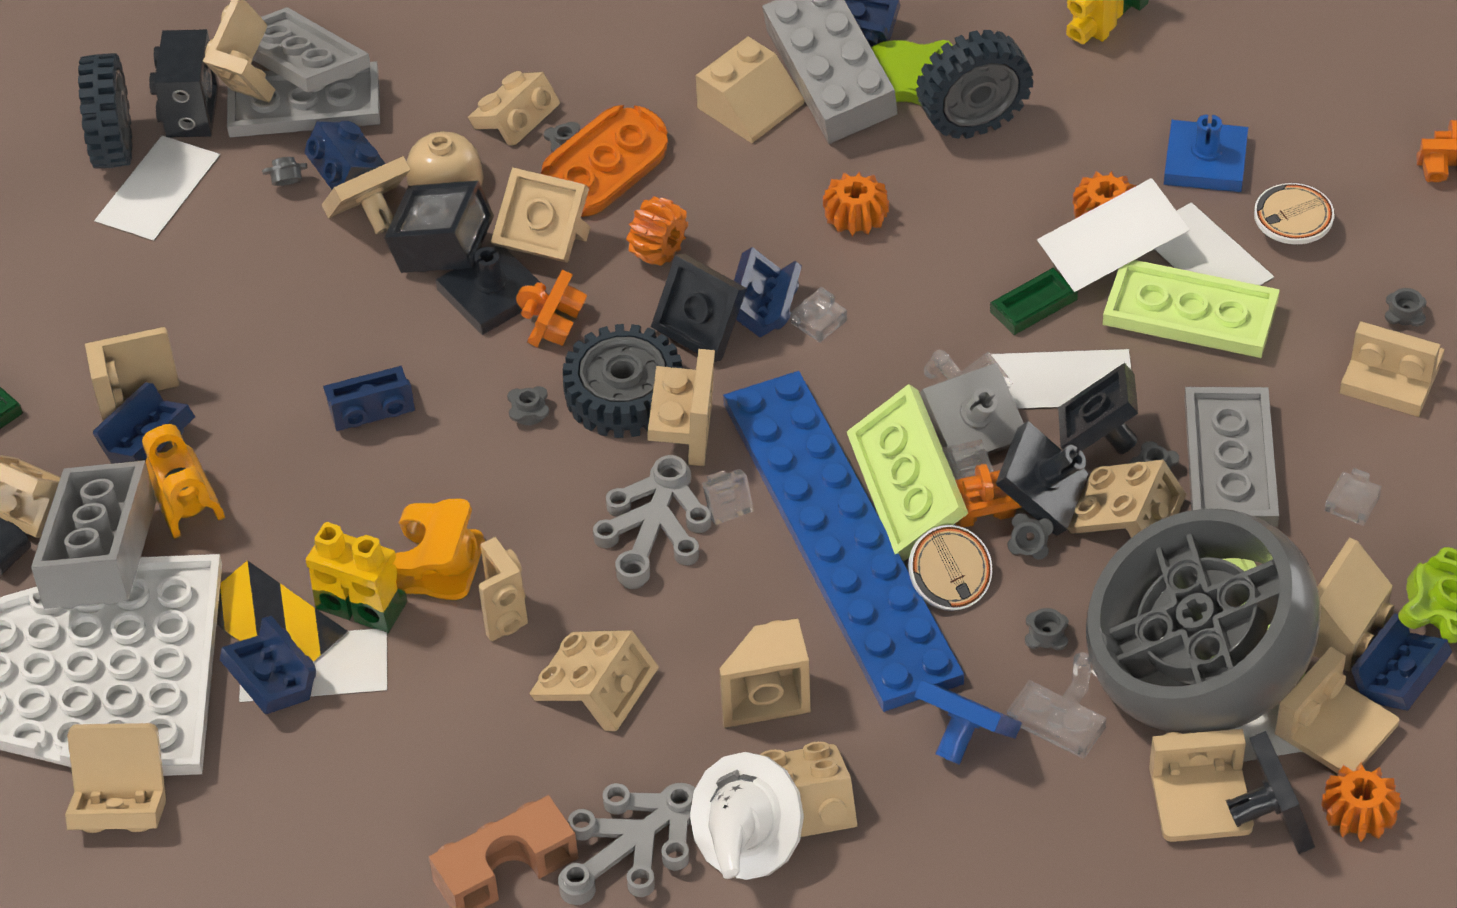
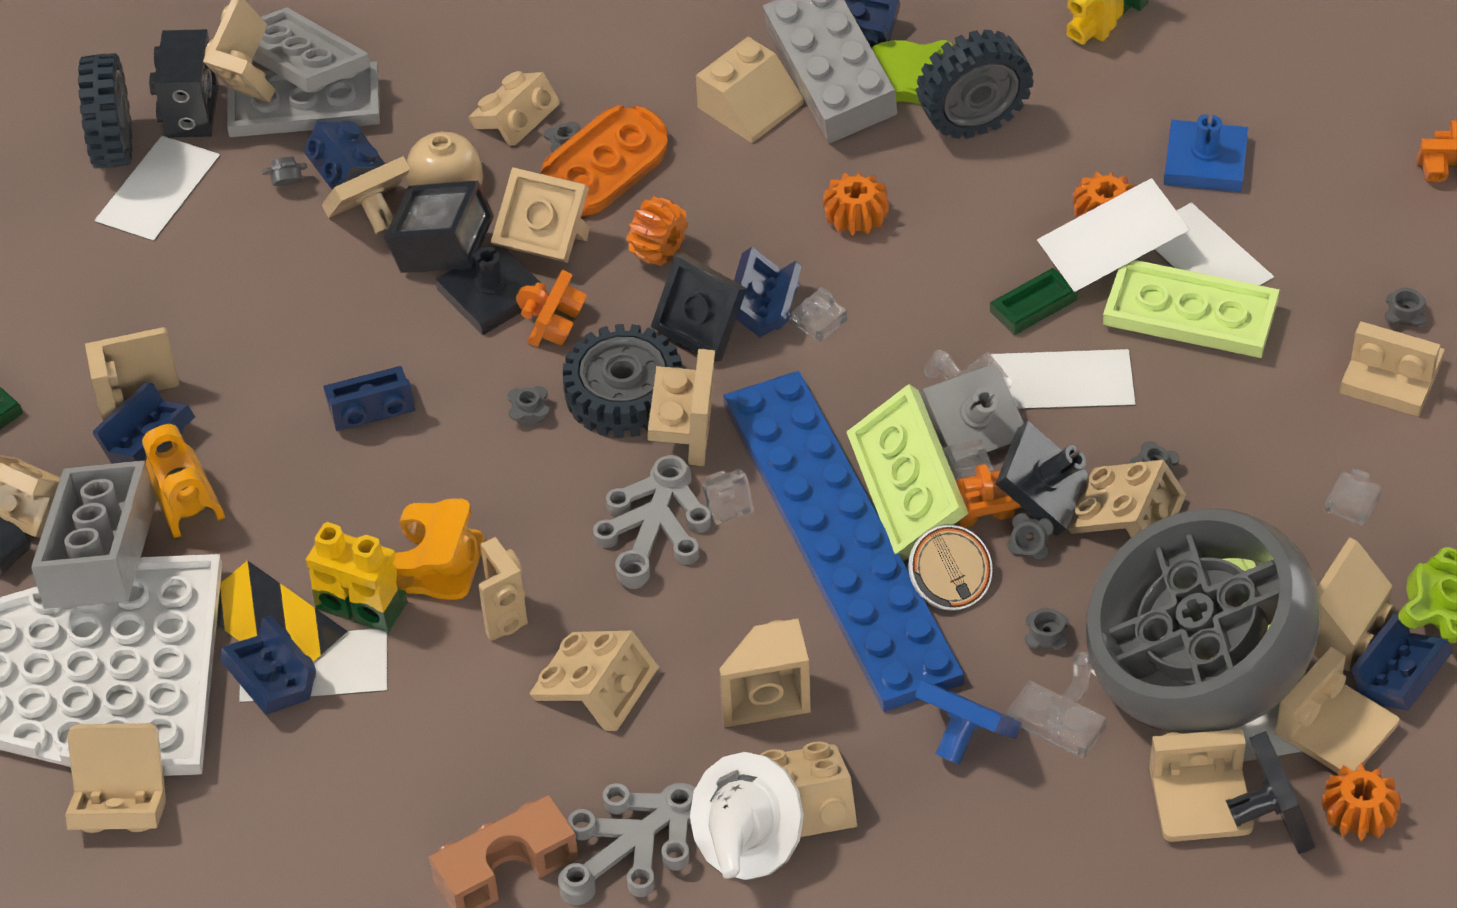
black tile [1058,362,1139,456] -> none
light grey plate [1184,387,1279,527] -> none
piece [1254,183,1334,244] -> none

